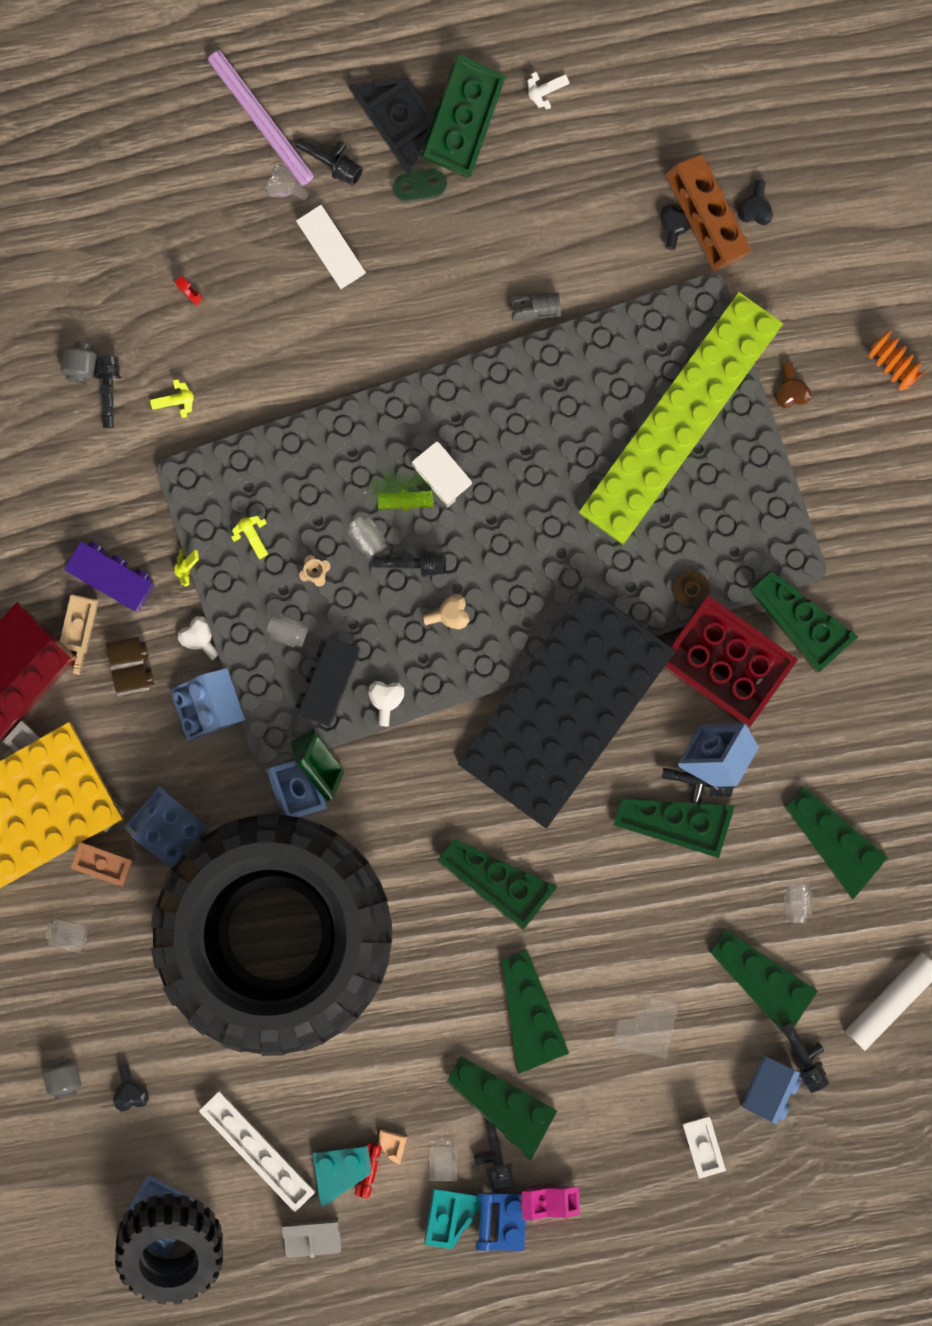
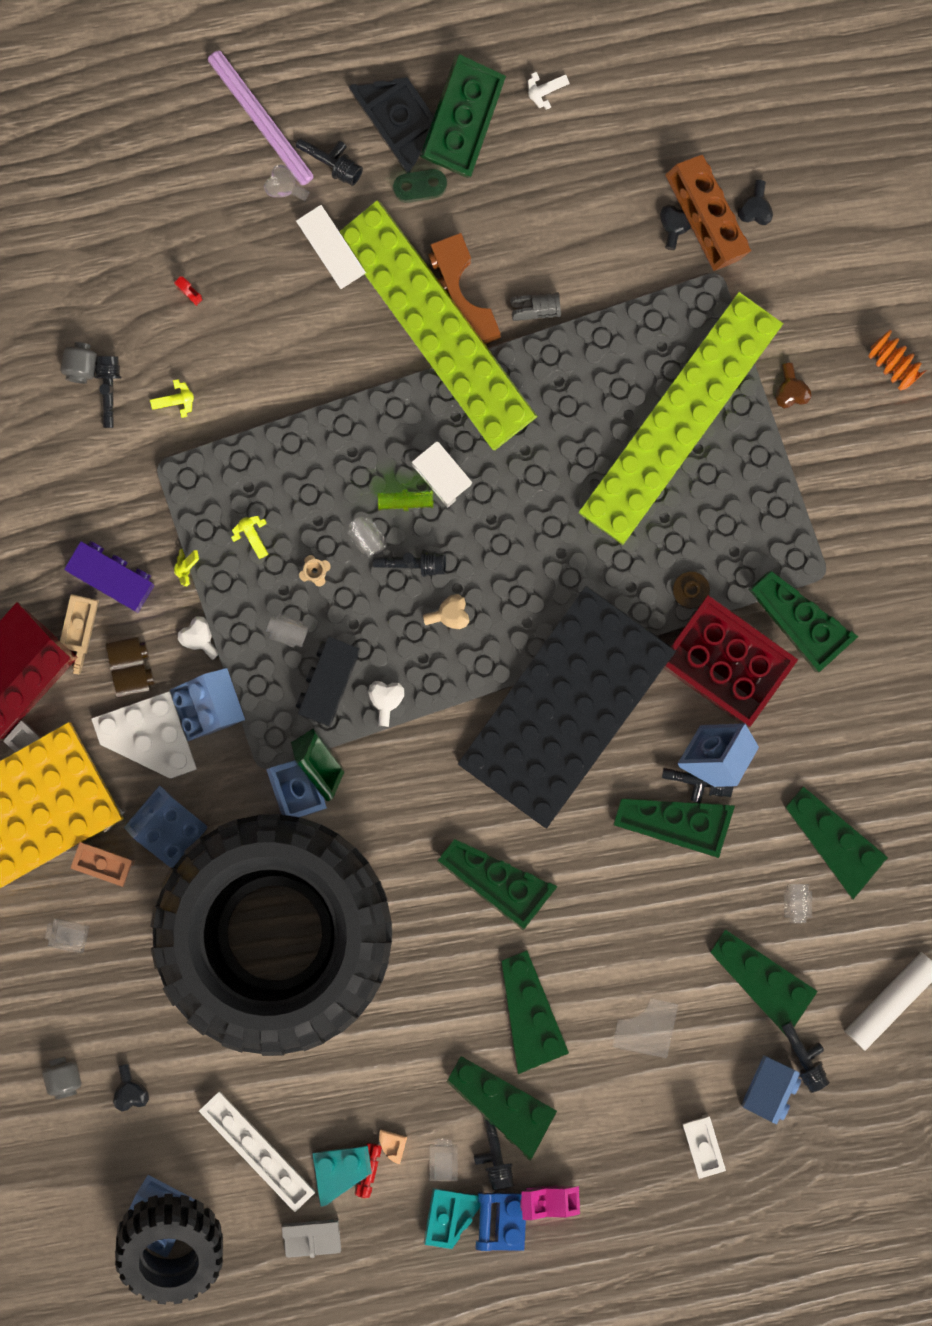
none -> white plate [92,691,197,779]
none -> lime plate [339,200,538,450]
none -> dark orange arch [428,233,501,344]

